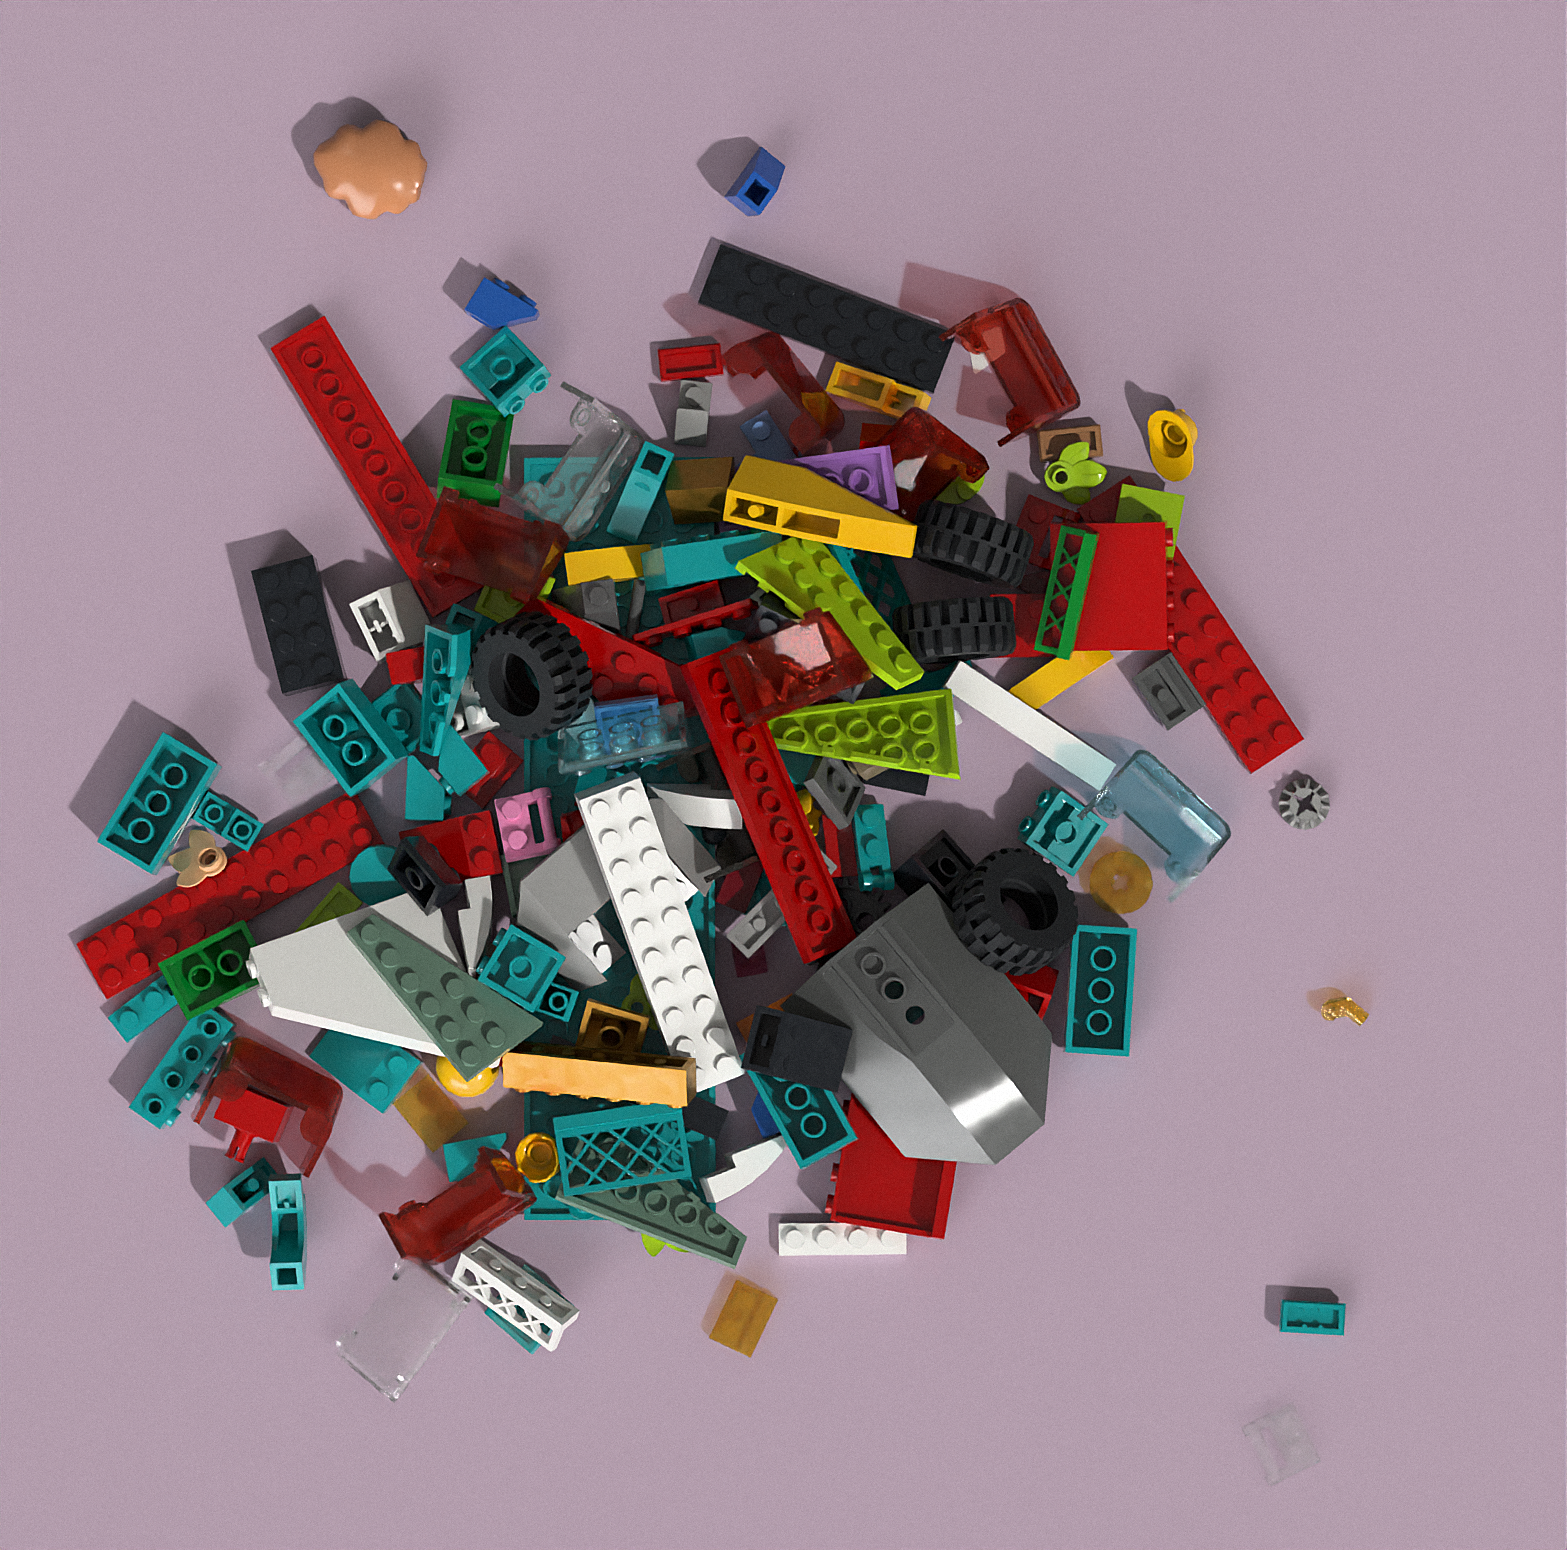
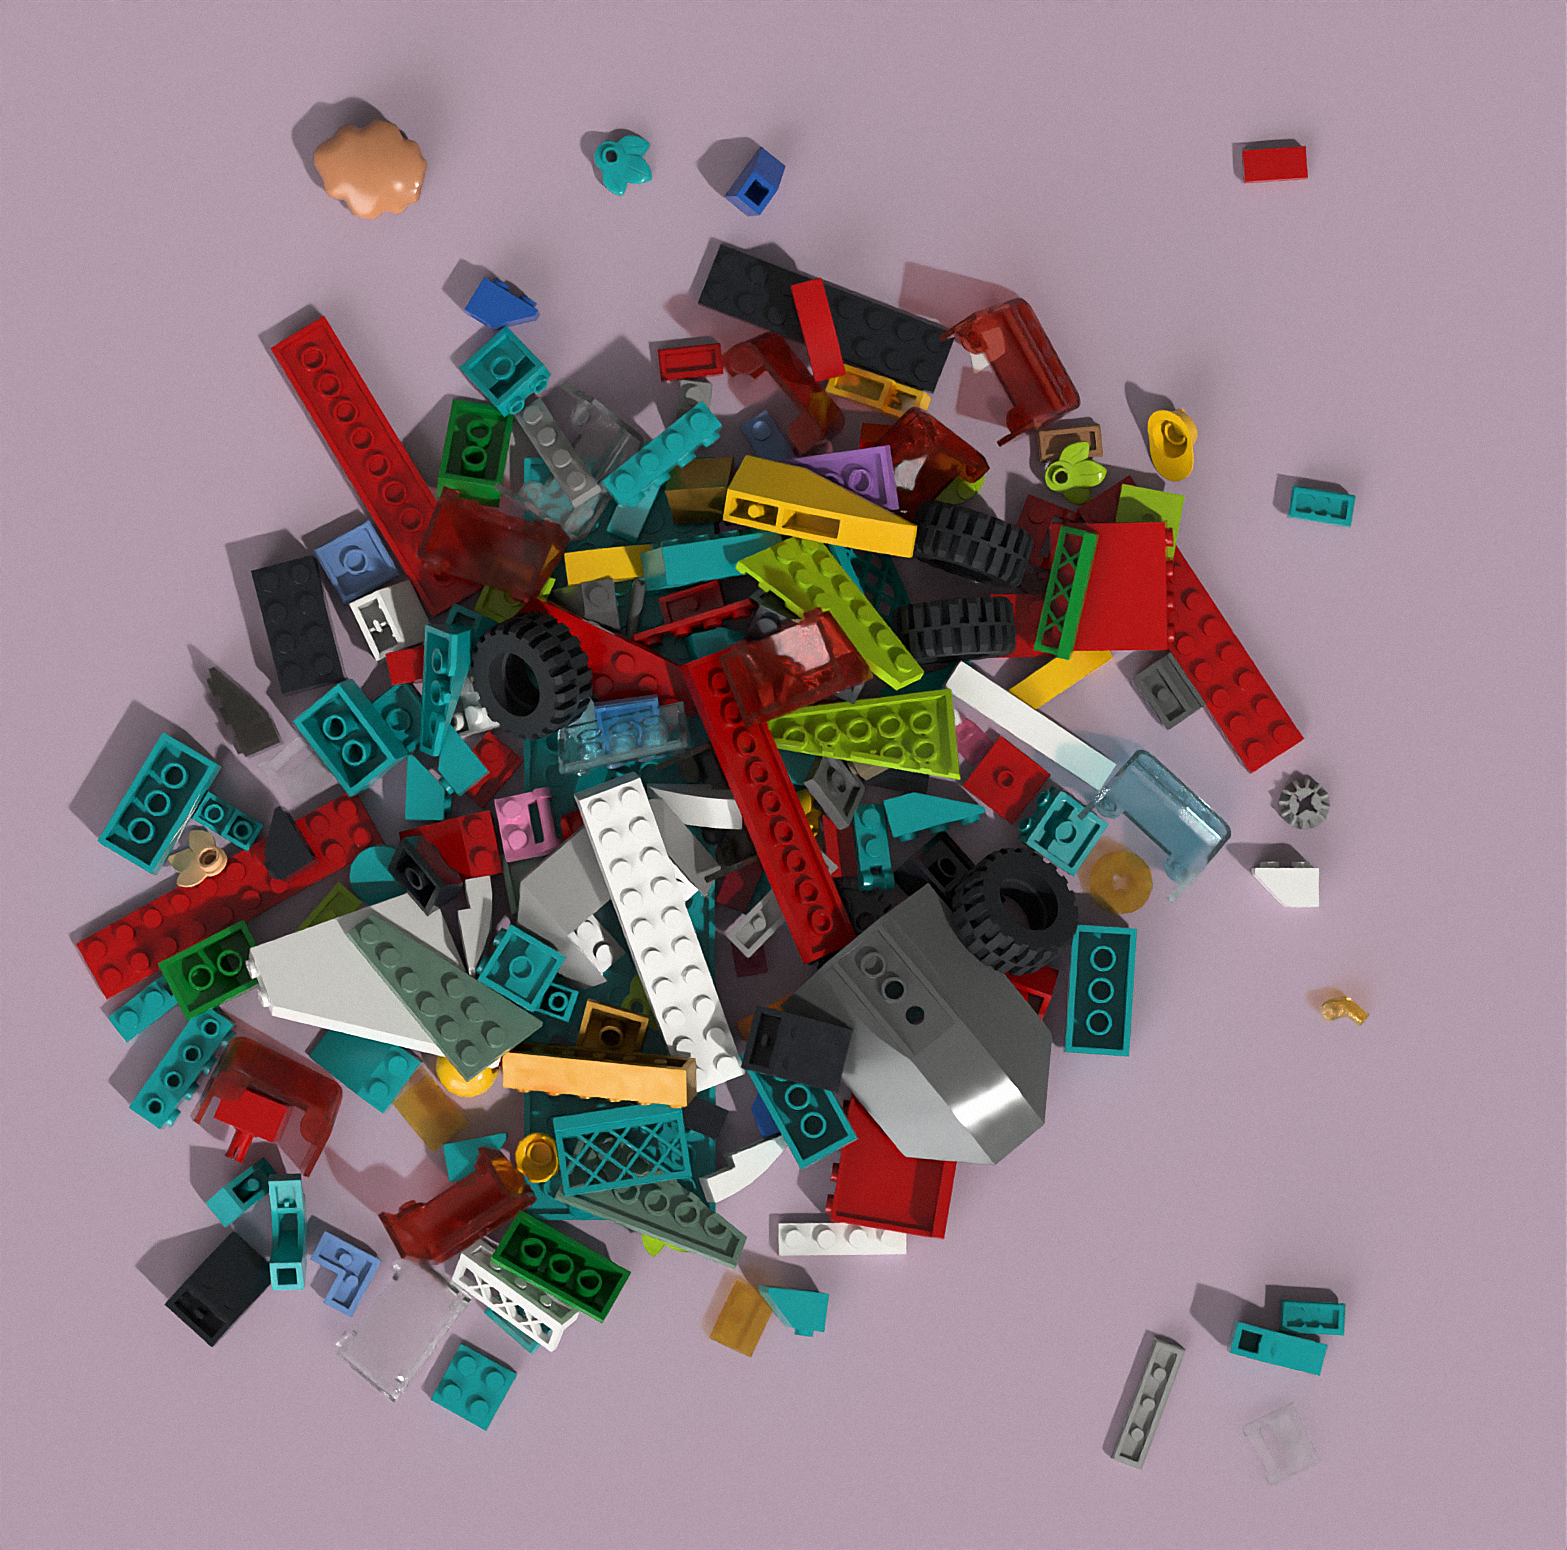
none -> black slope [164,1231,271,1347]
none -> clear smoke slope [207,667,284,759]
none -> black slope [264,806,320,883]
none -> medium blue plate [310,1230,382,1317]
none -> medium blue plate [313,520,400,606]
none -> teal plate [430,1343,517,1431]
none -> green slope [490,1210,631,1323]
none -> light grey plate [514,398,602,508]
none -> teal plate [594,135,652,196]
none -> teal brick [602,401,722,510]
none -> teal slope [758,1284,829,1337]
none -> red slope [791,278,846,383]
none -> teal slope [883,792,986,843]
none -> clear pink slope [956,718,994,766]
none -> red plate [962,736,1051,825]
none -> light grey tile [1111,1338,1186,1470]
none -> teal slope [1227,1319,1328,1376]
none -> red tile [1242,146,1308,184]
none -> white slope [1252,862,1319,907]
none -> teal plate [1287,485,1356,528]

